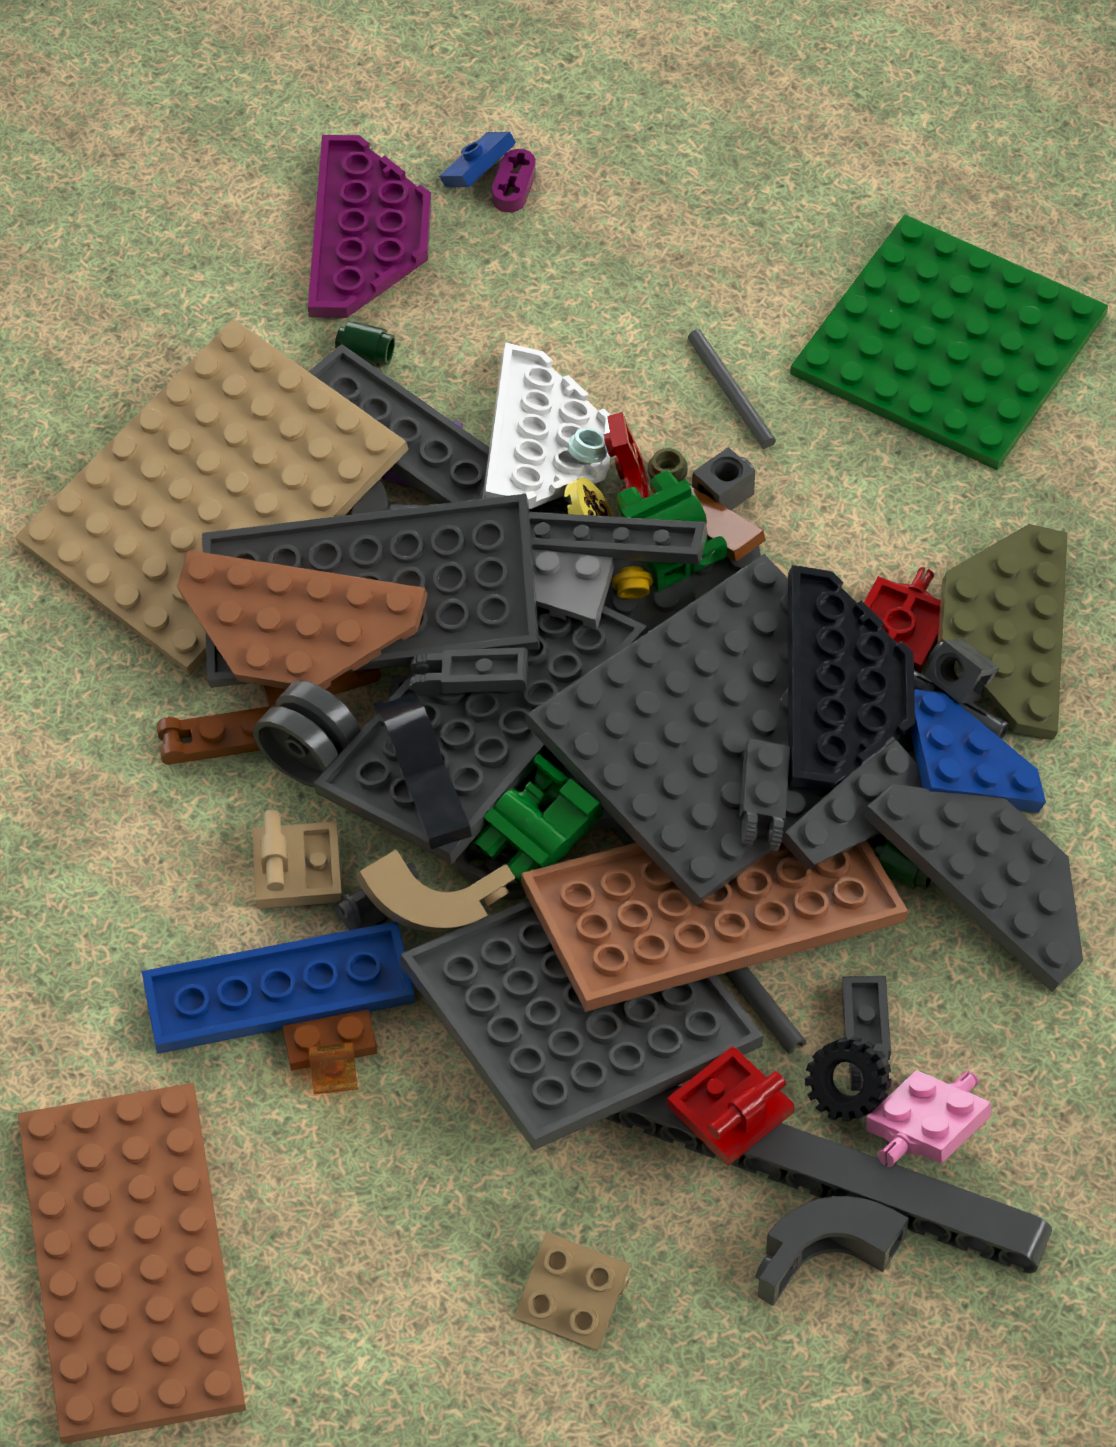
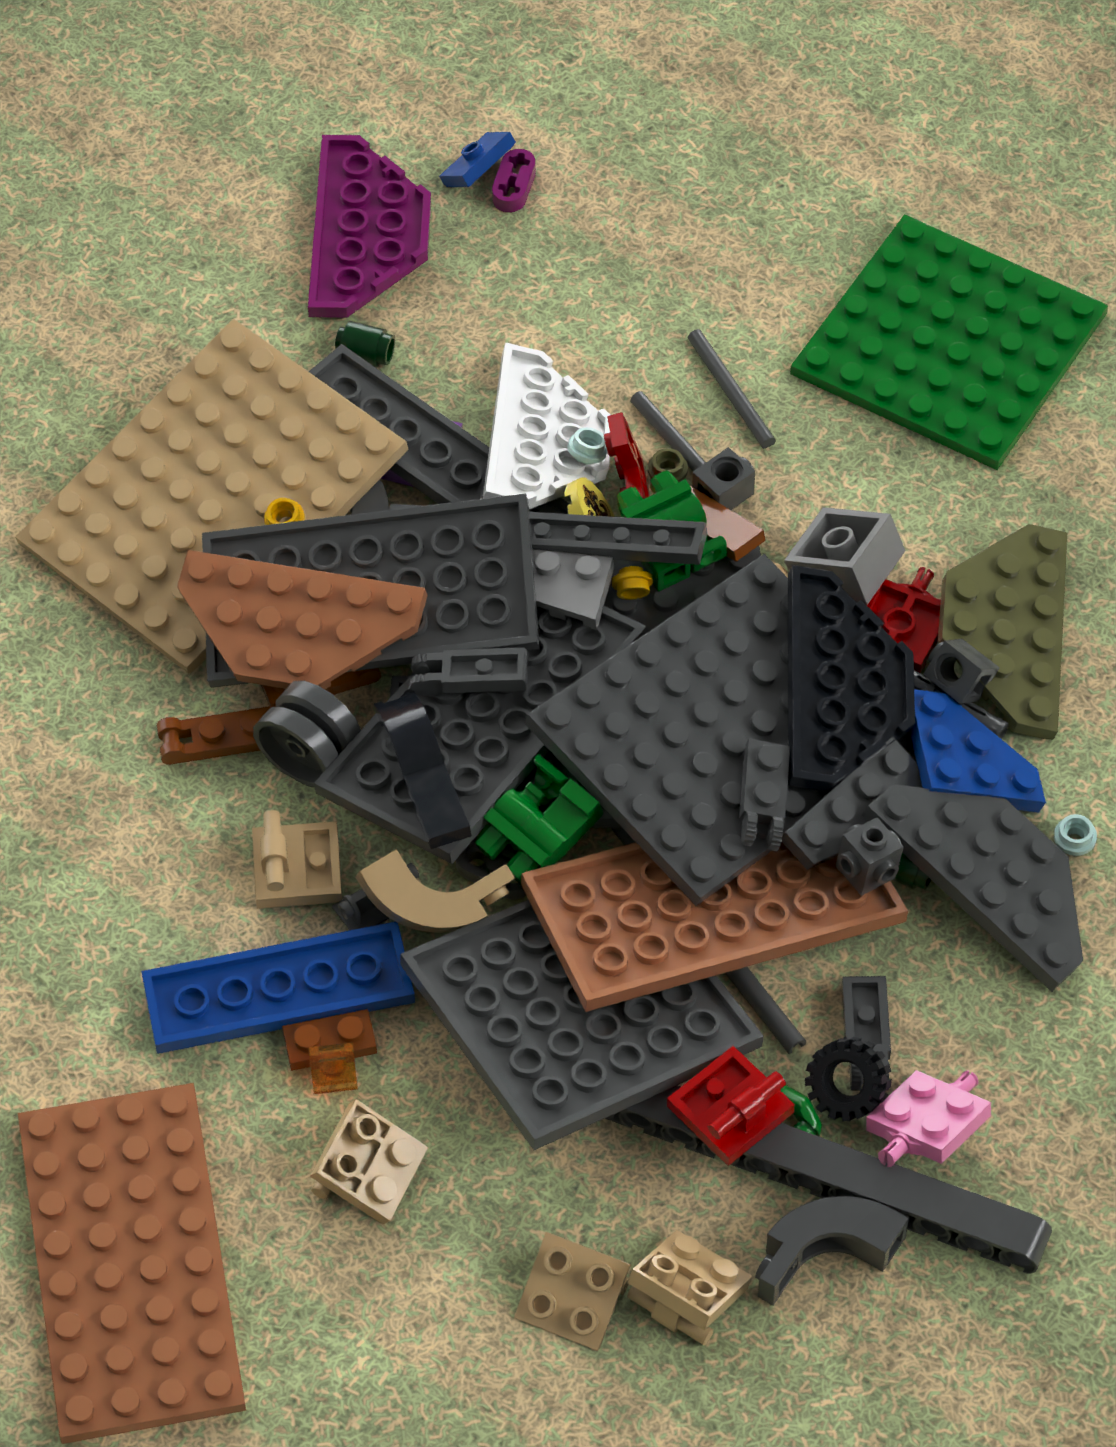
none -> yellow plate [264,498,305,525]
none -> tan plate [310,1099,429,1224]
none -> tan plate [627,1230,753,1345]
none -> dark grey bar [630,391,706,471]
none -> green arm [780,1085,822,1136]
none -> light grey brick [784,507,905,605]
none -> dark grey brick [835,817,903,896]
none -> light aqua plate [1054,814,1097,856]

